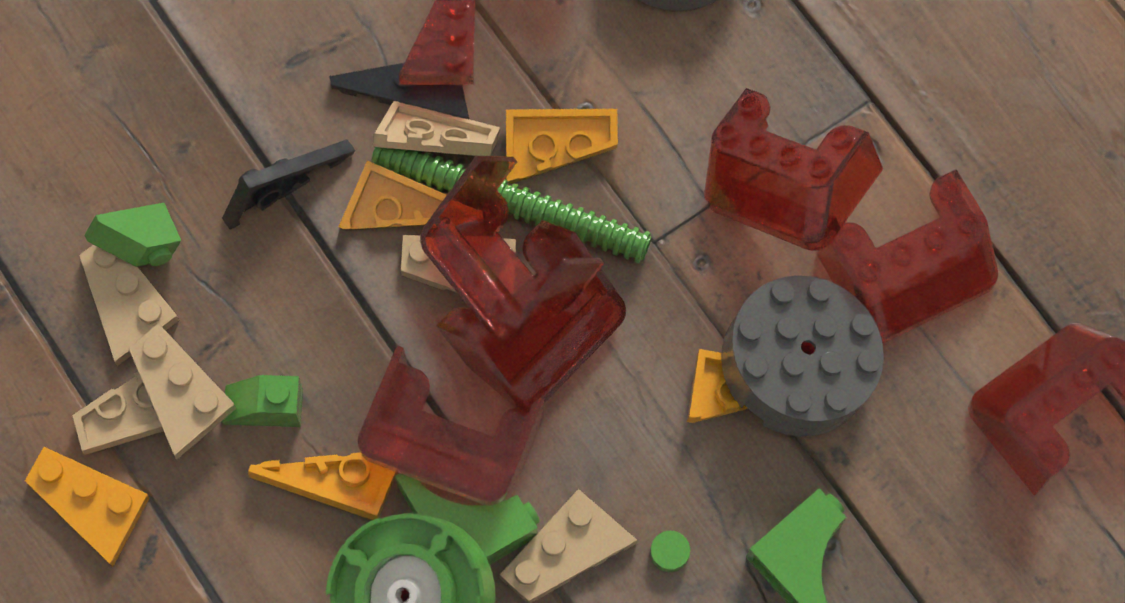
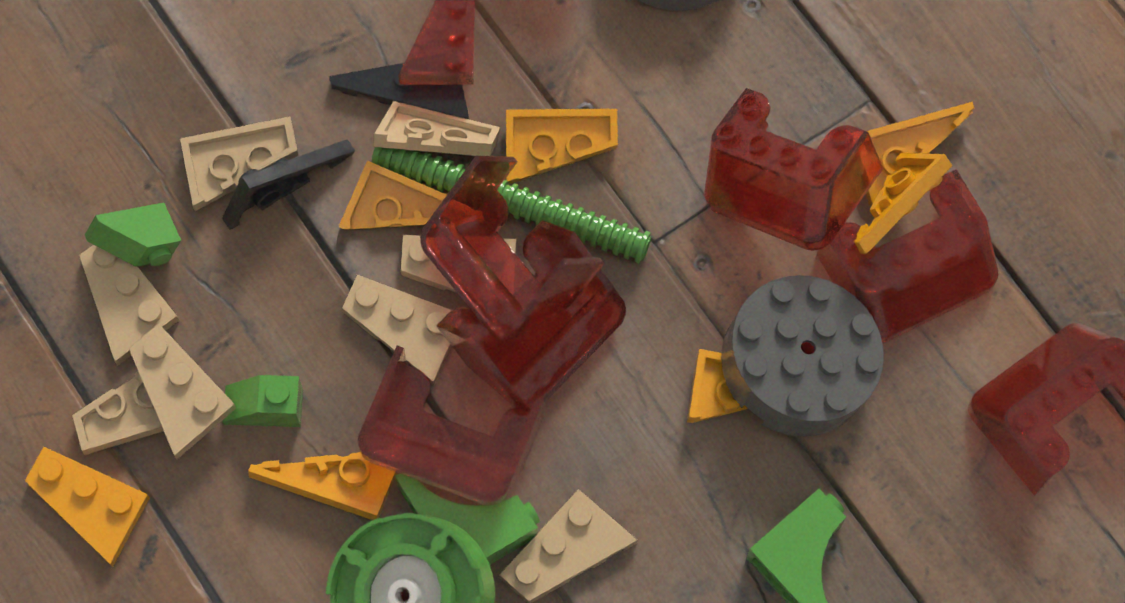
bright green tile [650,531,690,572] -> none
none -> tan wing [180,117,299,211]
none -> tan wing [342,275,463,386]
none -> light orange wing [848,102,975,206]
none -> light orange wing [854,153,953,254]

